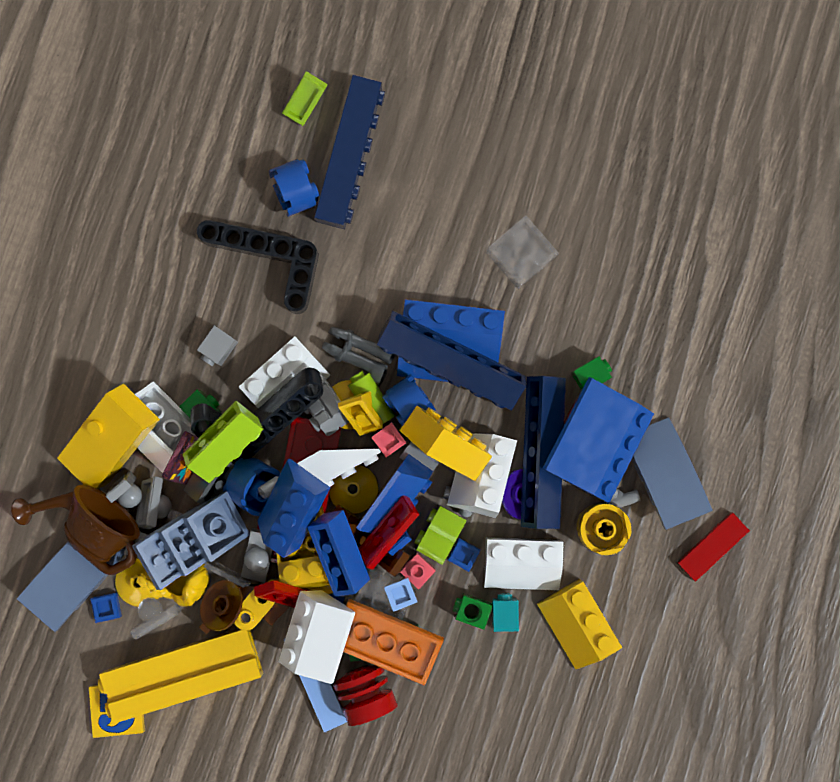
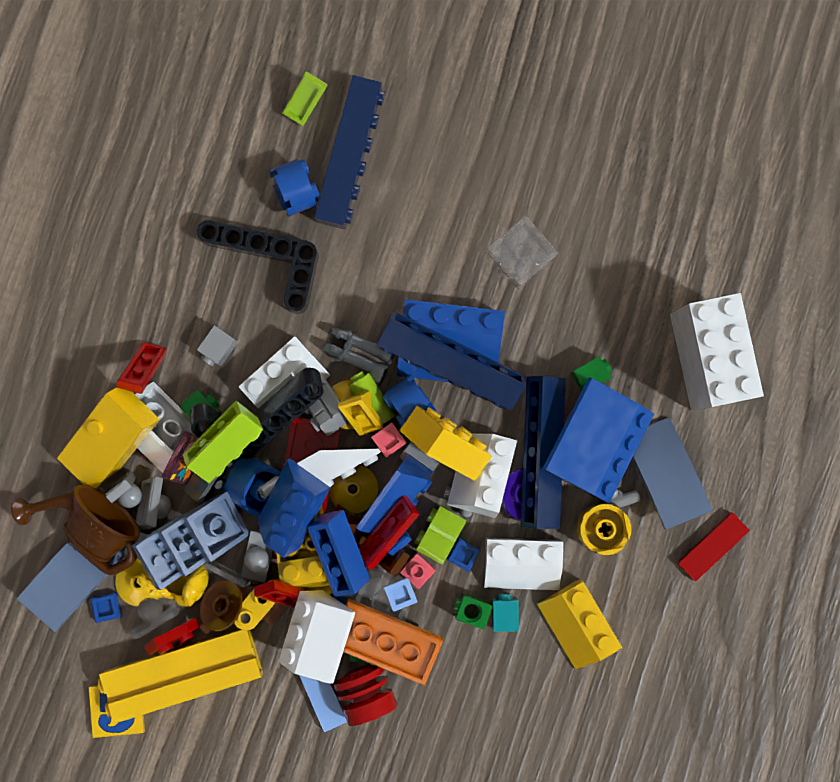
none -> red tile [117,342,167,394]
none -> red plate [144,618,200,656]
none -> white brick [670,293,764,410]

